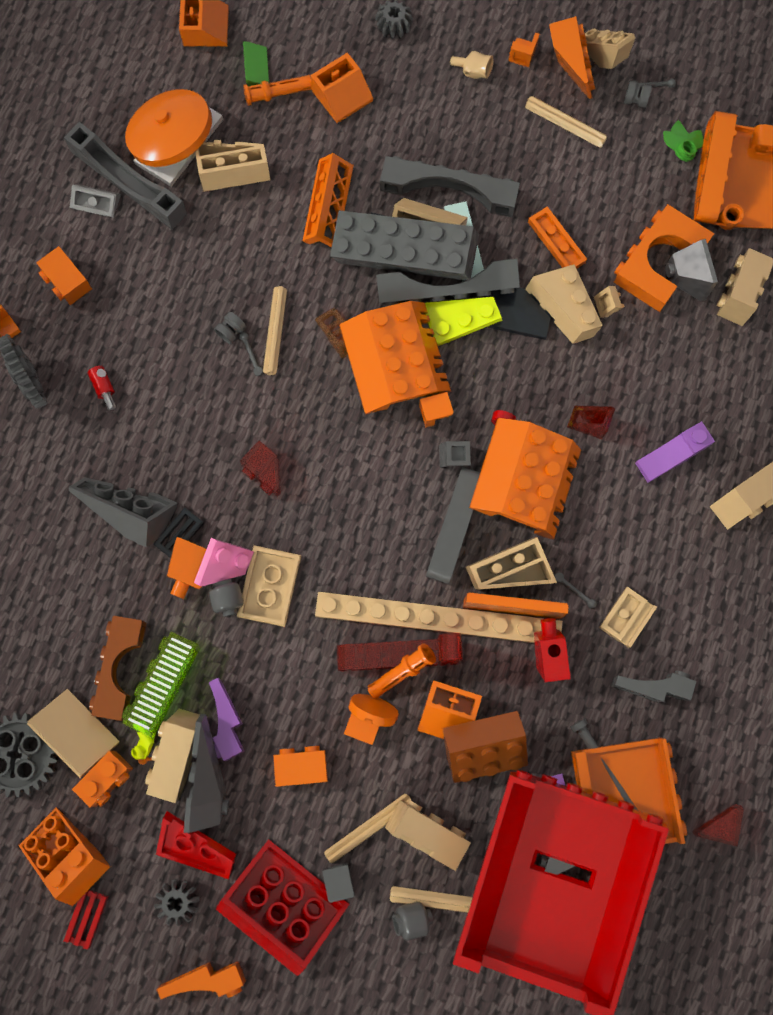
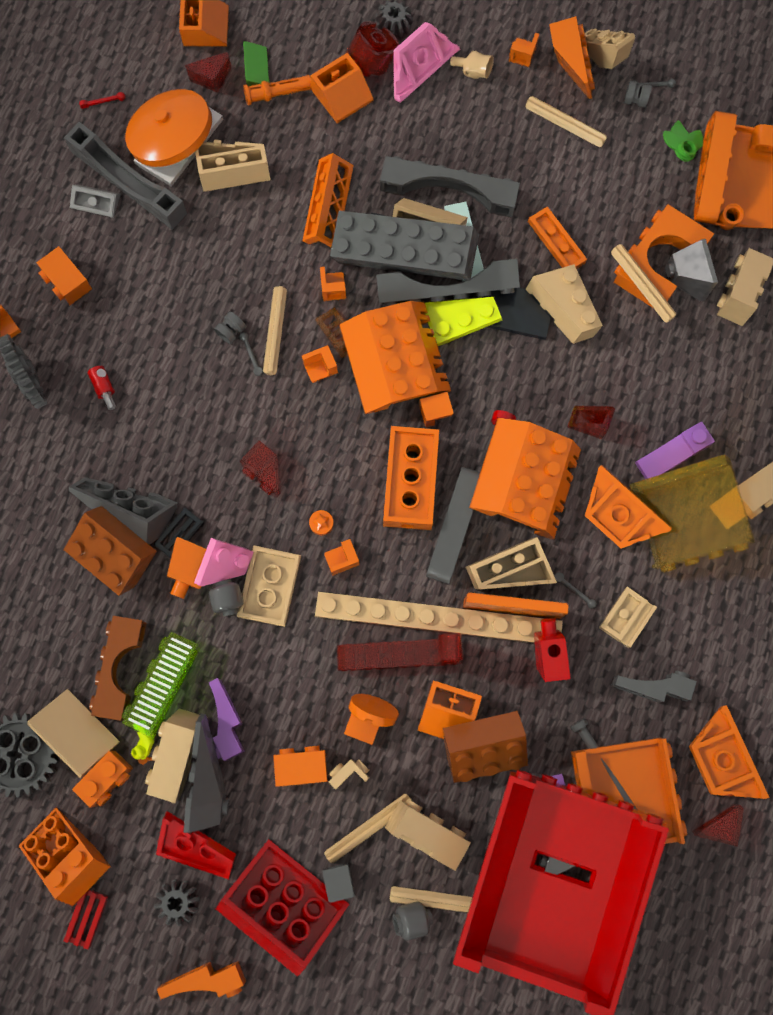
orange pin [368,643,436,699] -> none
dark grey panel [439,441,471,467] -> none
tan tile [594,286,625,318] -> none
none -> dark orange brick [64,506,157,596]
none -> red hinge [79,92,126,109]
none -> clear red slope [185,52,232,93]
none -> orange panel [302,345,338,383]
none -> orange tile [309,510,334,536]
none -> orange panel [320,267,346,301]
none -> orange panel [324,539,360,576]
none -> tan bracket [329,759,370,790]
none -> clear red brick [346,22,399,77]
none -> orange brick [383,426,439,530]
none -> bright pink wing [393,22,460,103]
none -> orange wing [585,465,672,549]
none -> tan axle [611,244,676,323]
none -> clear yellow panel [629,454,755,572]
none -> orange wing [689,705,769,799]

